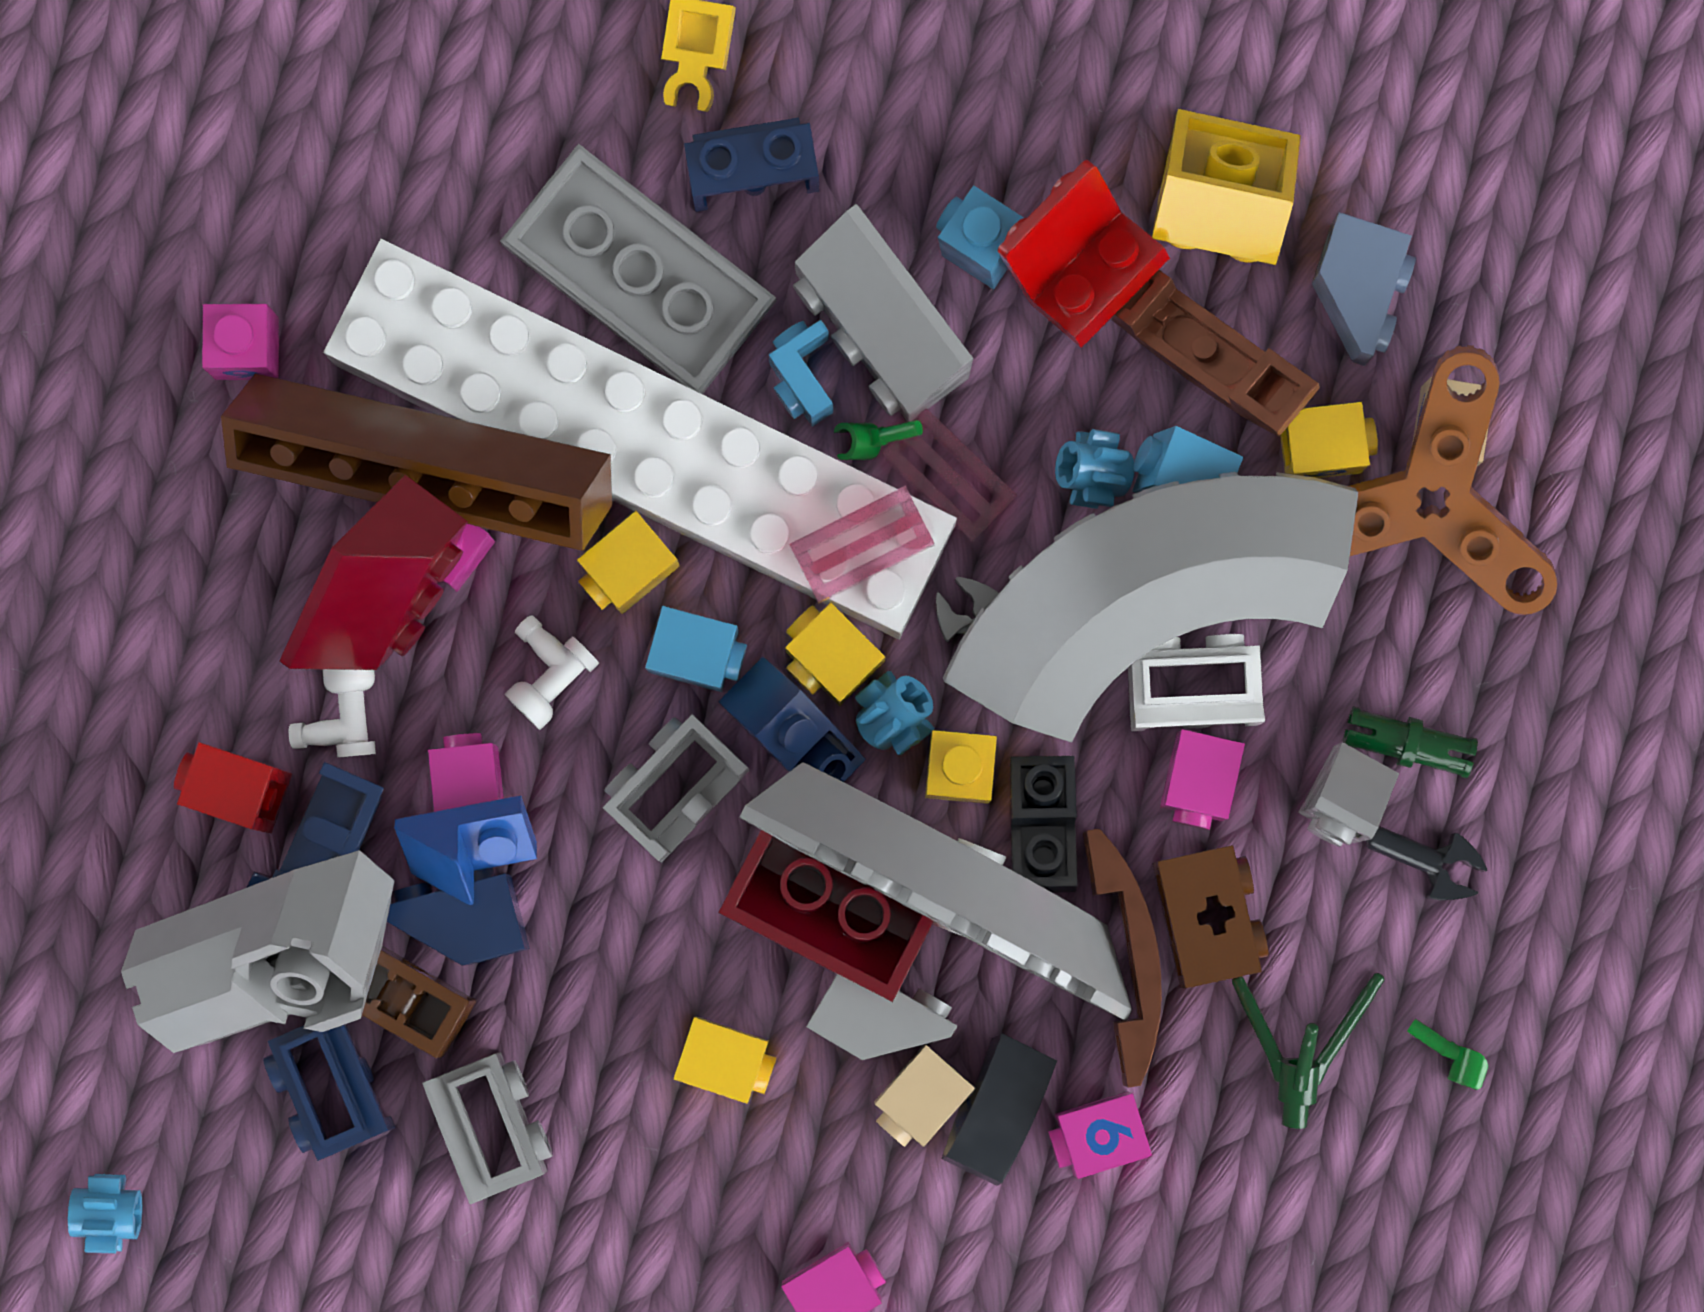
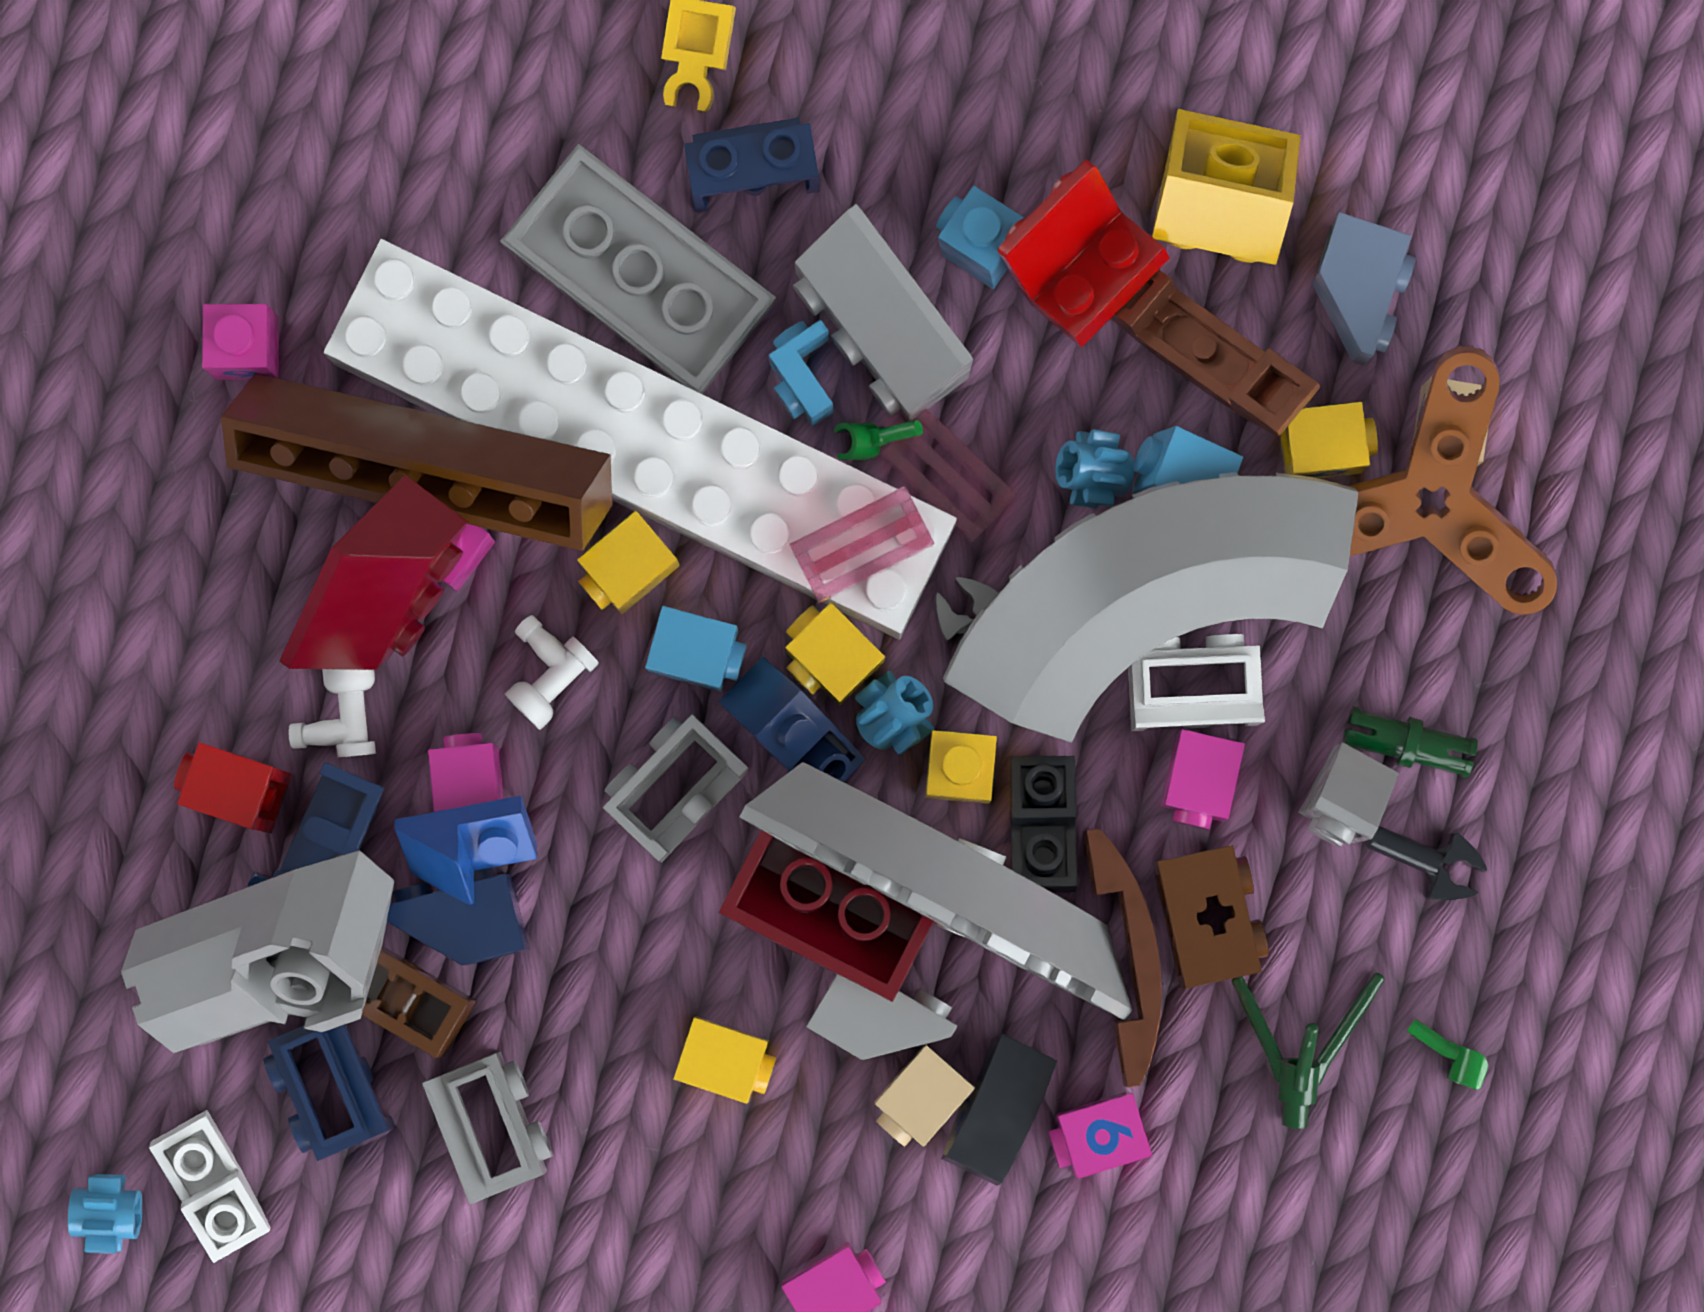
none -> white slope [149,1110,271,1263]

